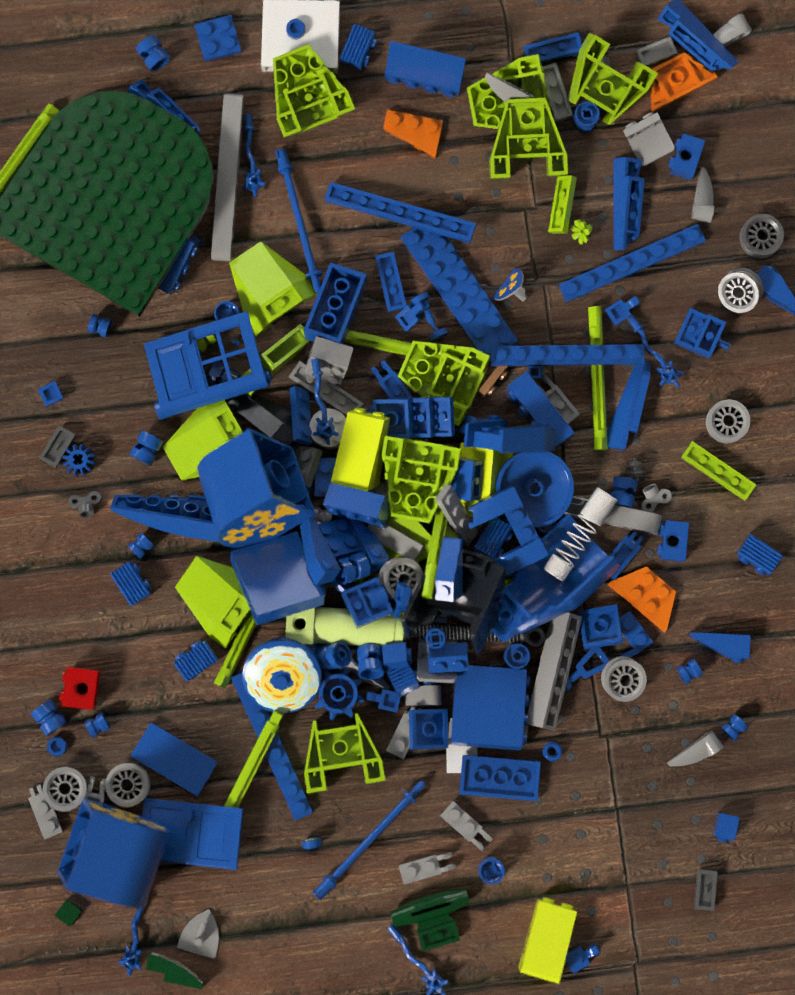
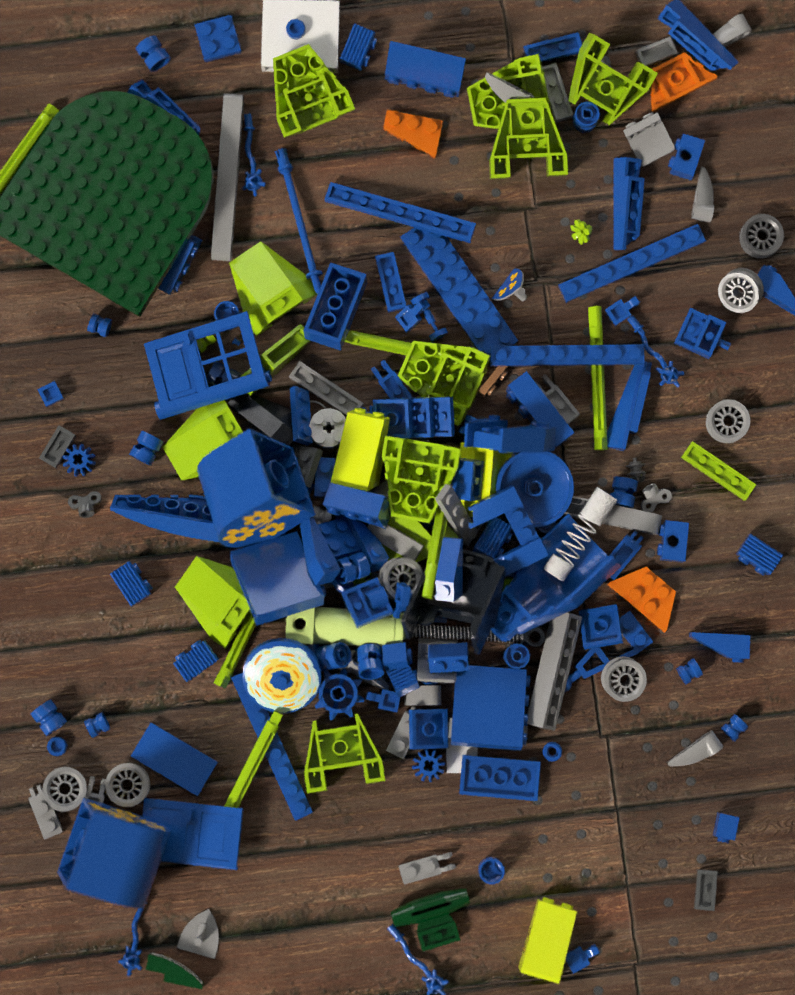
dark green tile [54,899,83,927] -> none
red brick [59,667,101,710] -> none
blue wheel [127,532,155,559] -> none
blue tile [302,837,322,849] -> none
light grey brick [304,336,353,384] -> none
blue piece [311,358,339,445] -> none
blue bar [312,781,425,901] -> none
blue wheel [425,627,445,649] -> none
light grey hinge [440,801,493,851] -> none
blue piece [527,366,544,378] -> none
lime plate [548,176,577,234] -> none
none -> blue gear [412,749,445,782]

